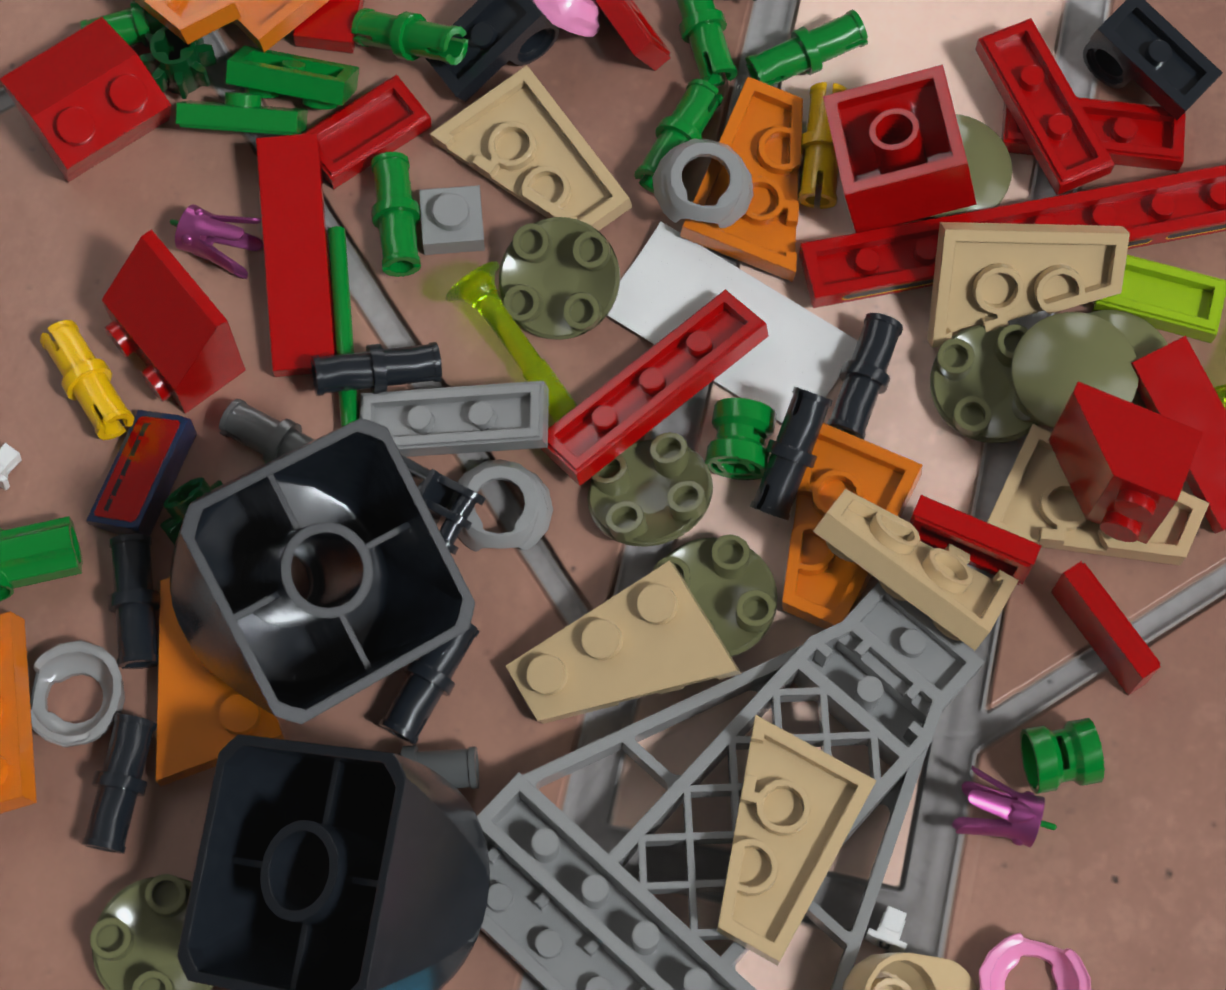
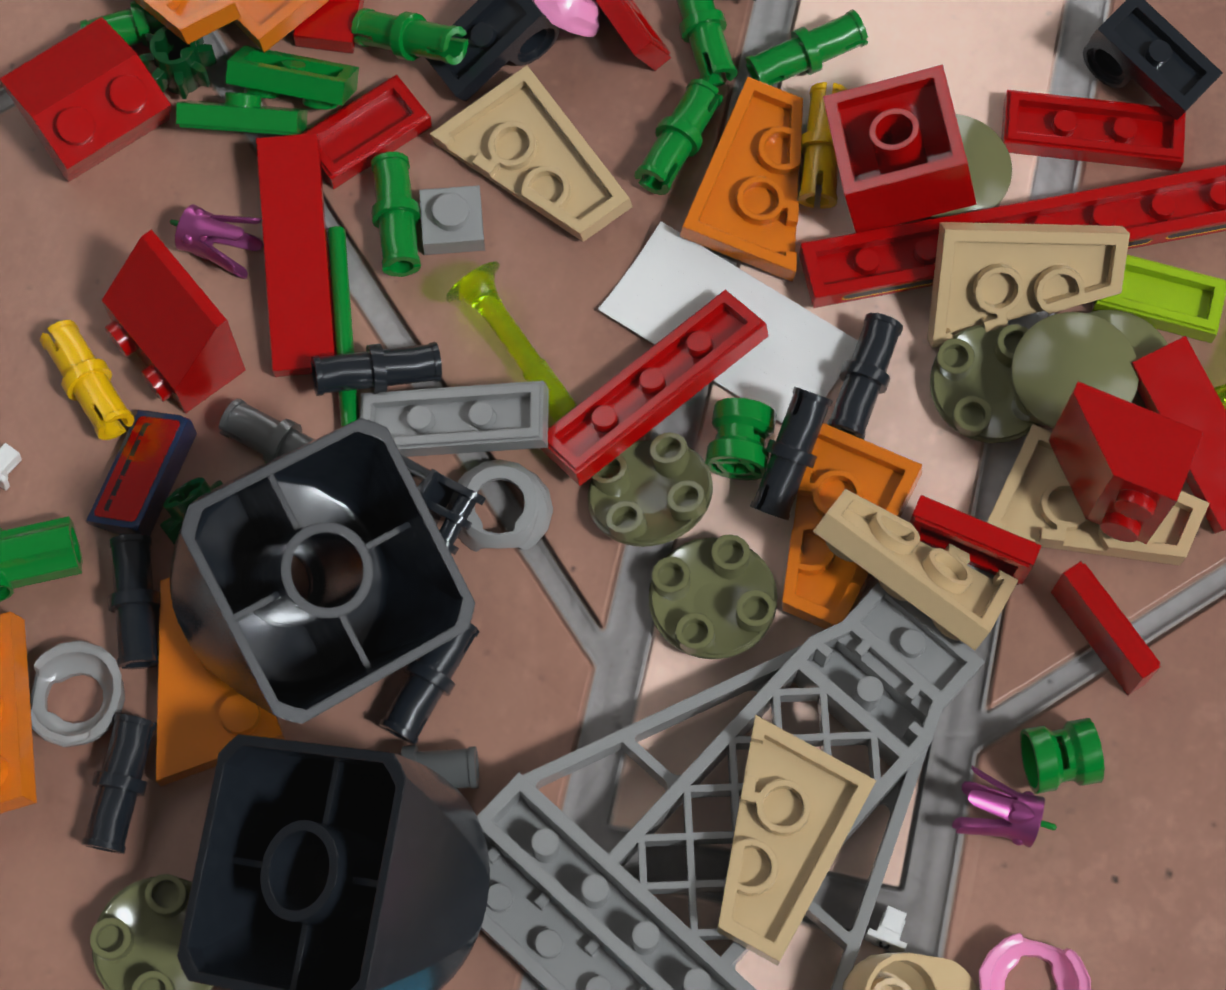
olive dish [499,217,620,340] -> none
tan wing [506,560,742,724] -> none
light grey piece [652,138,754,228] -> none
red tile [975,18,1115,195] -> none

